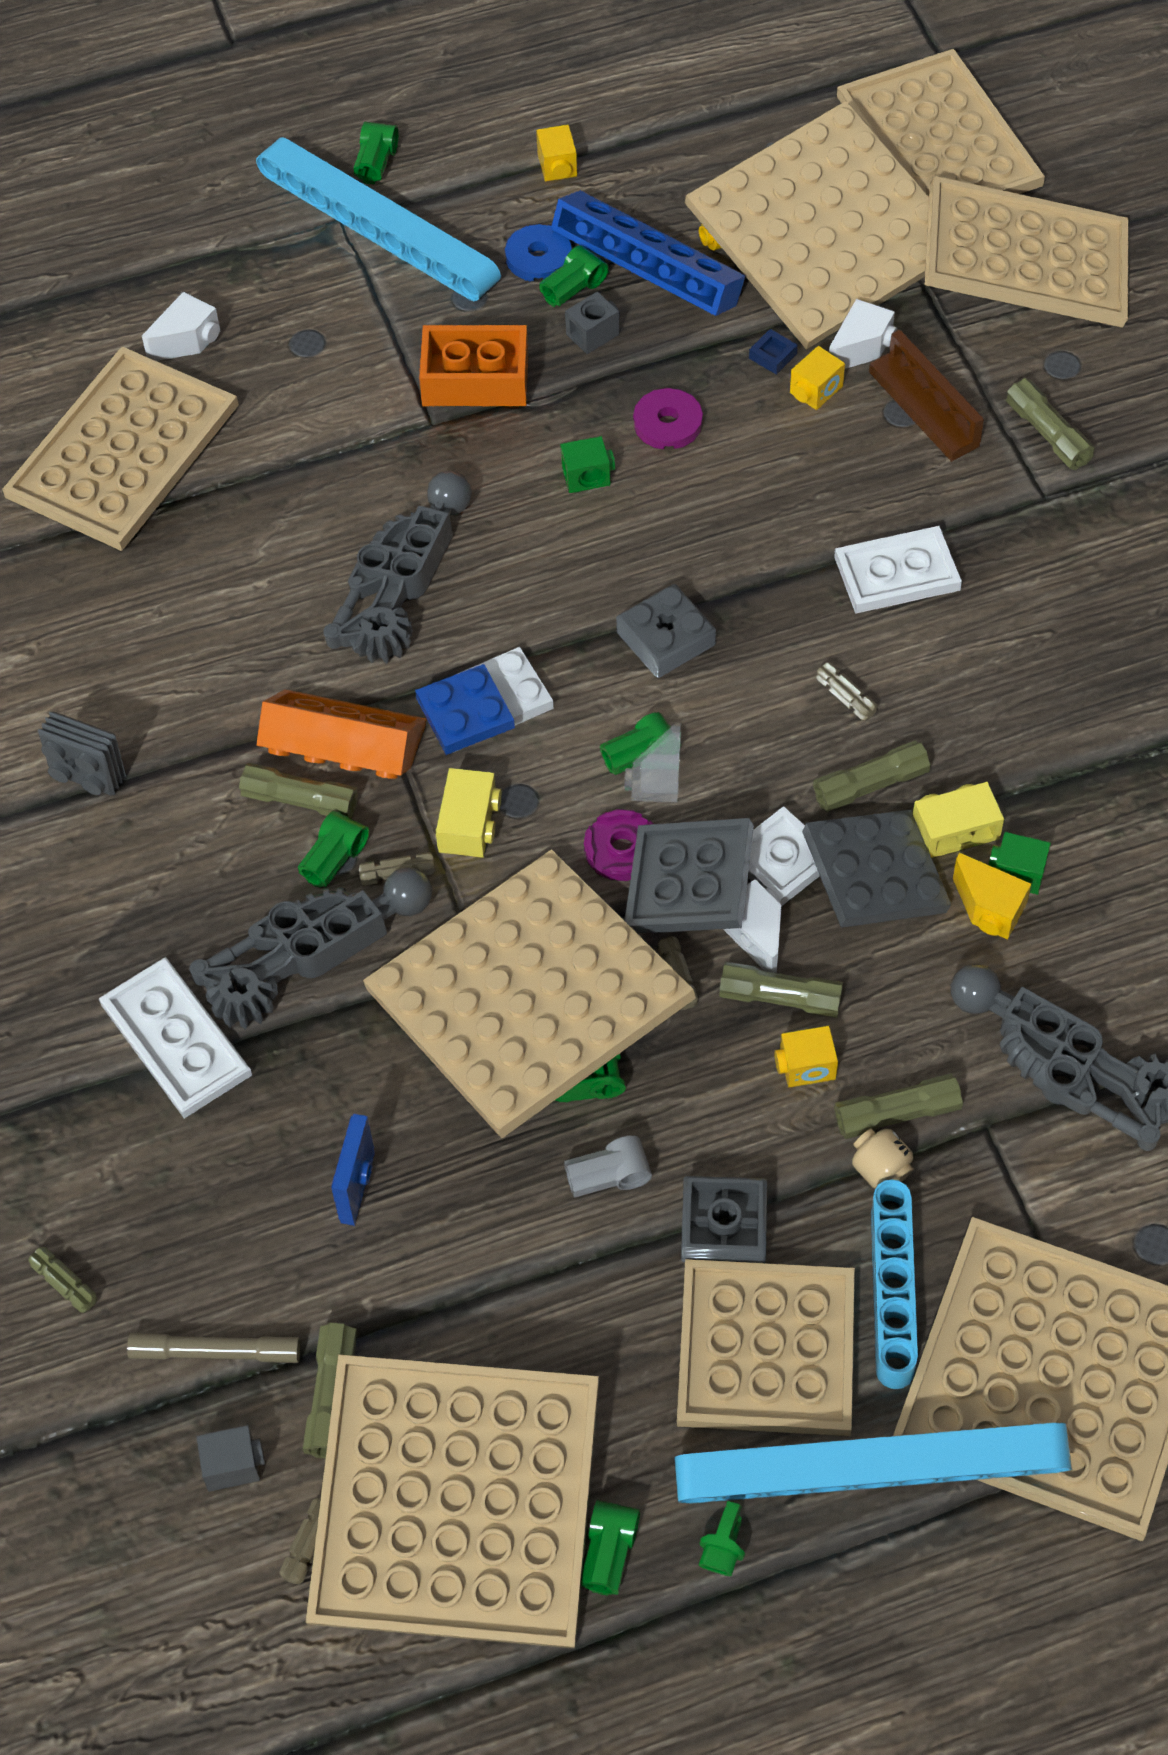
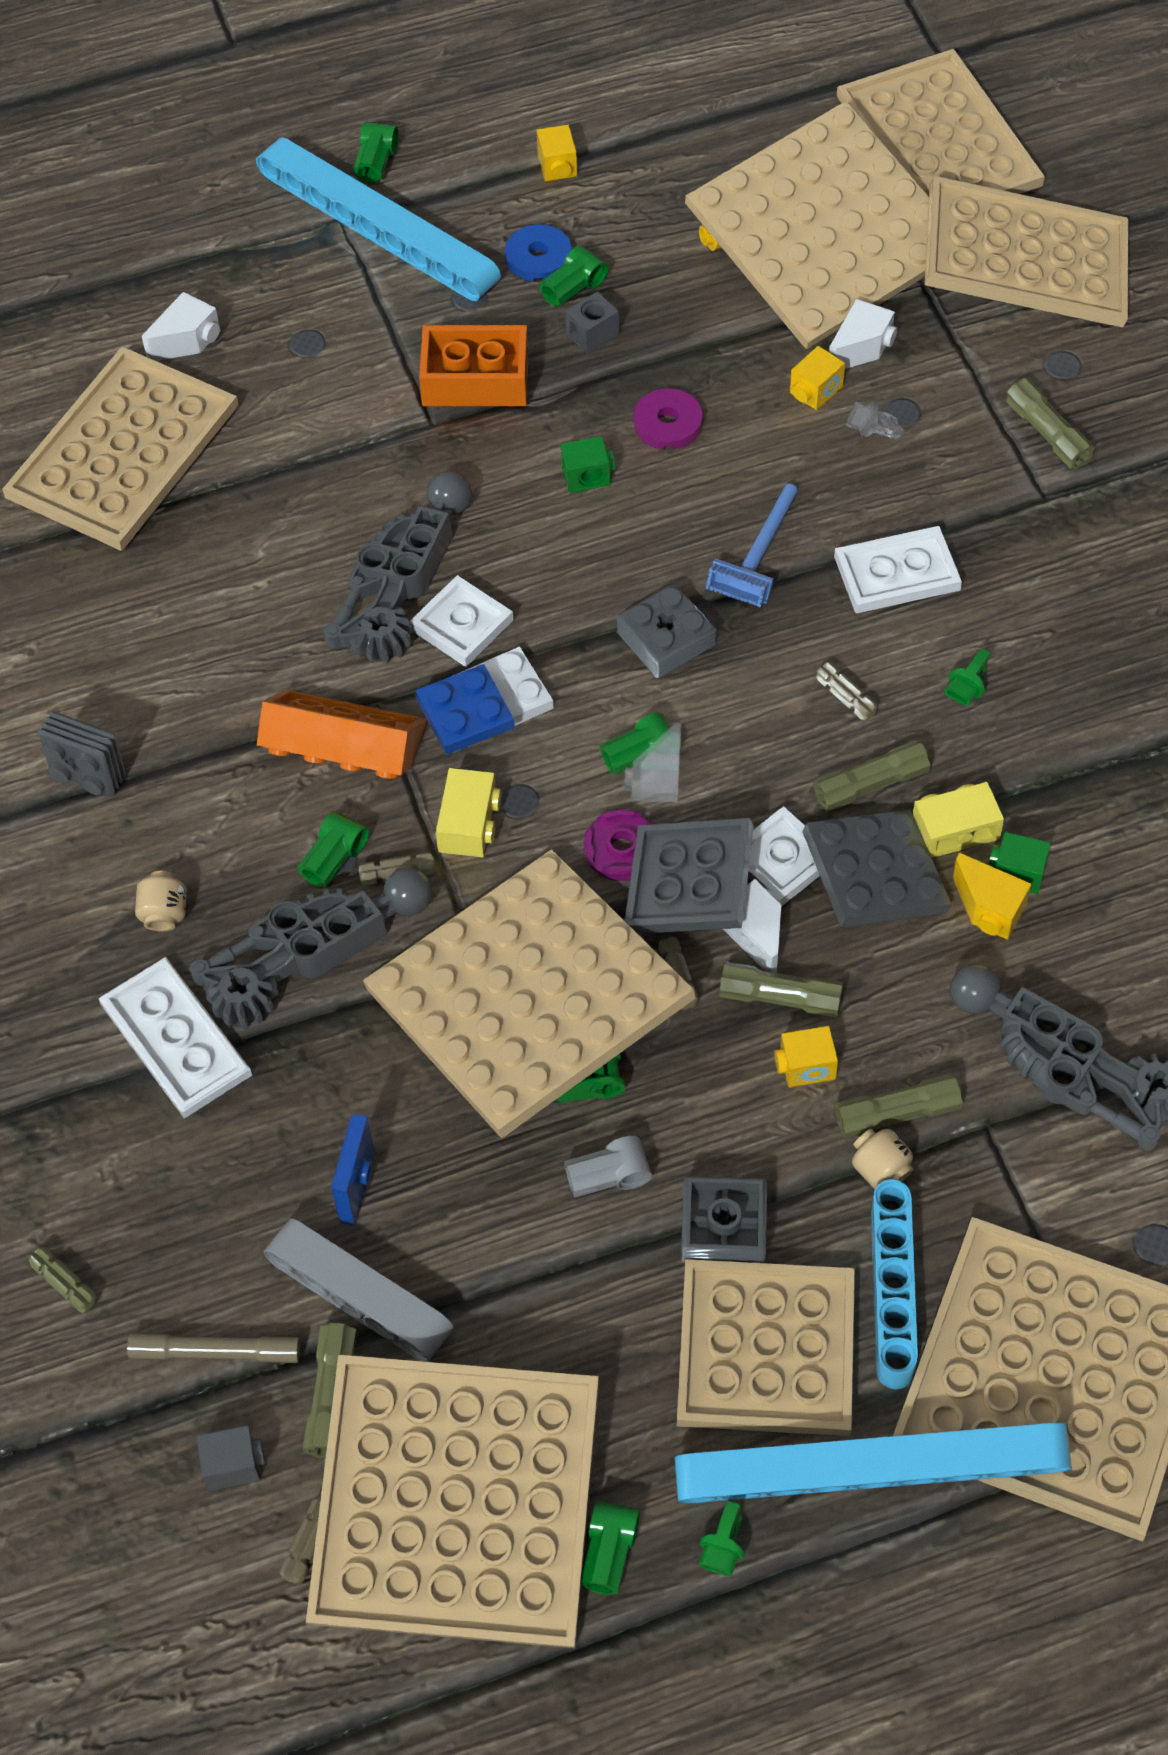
olive axle [239,763,359,819] -> none
blue brick [551,190,745,316] -> none
dark blue plate [749,329,798,375] -> none
reddish brown fence [869,330,984,462] -> none
none -> tan head [135,871,187,931]
none -> light grey beam [263,1218,454,1362]
none -> white plate [410,575,513,667]
none -> medium blue piece [705,484,798,607]
none -> clear piece [846,401,904,440]
none -> green piece [944,648,991,706]

